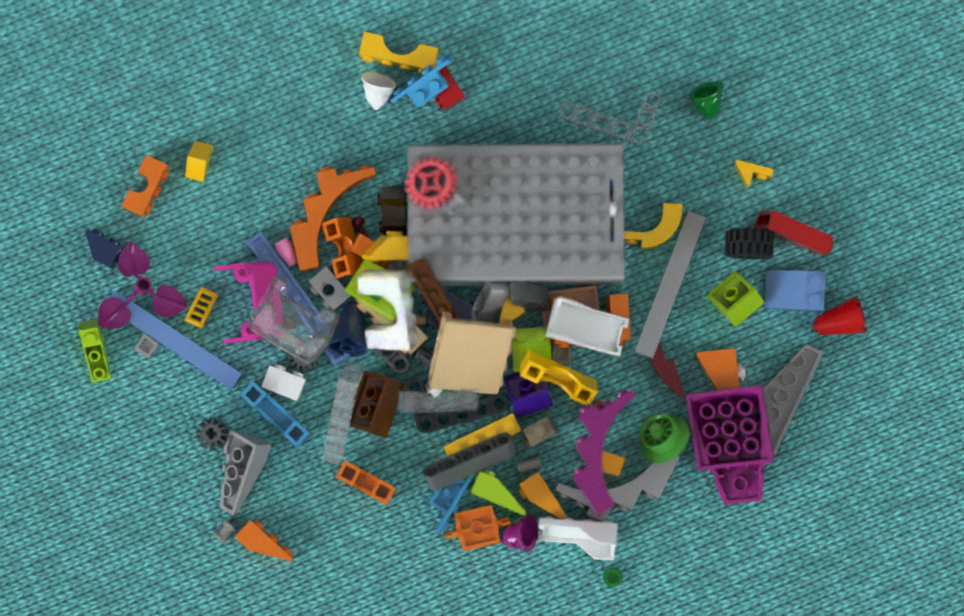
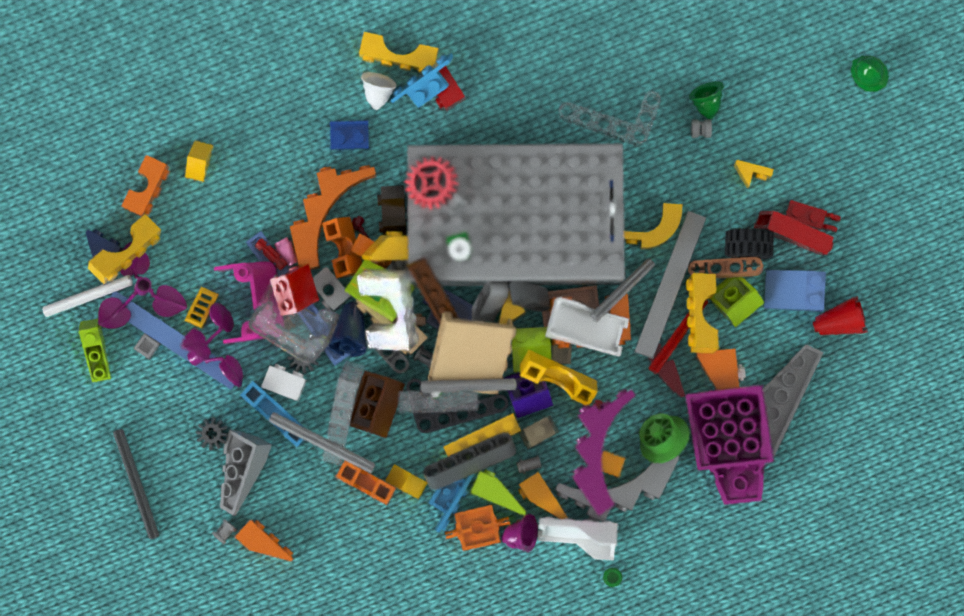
none -> white axle [42,275,133,317]
none -> yellow arch [88,214,161,284]
none -> dark grey axle [113,429,159,539]
none -> magenta plant [181,302,243,388]
none -> red axle [255,238,288,270]
none -> light grey axle [269,412,375,473]
none -> red panel [270,264,319,316]
none -> blue plate [330,121,369,150]
none -> yellow slope [385,464,428,499]
none -> light grey axle [421,379,516,393]
none -> white piece [446,231,472,261]
none -> light grey axle [590,258,655,322]
none -> red axle [649,300,708,374]
none -> yellow arch [686,273,719,353]
none -> nougat beam [688,257,764,279]
none -> light grey wheel [691,119,712,138]
none -> red hinge [785,200,841,233]
none -> green piece [851,56,889,92]

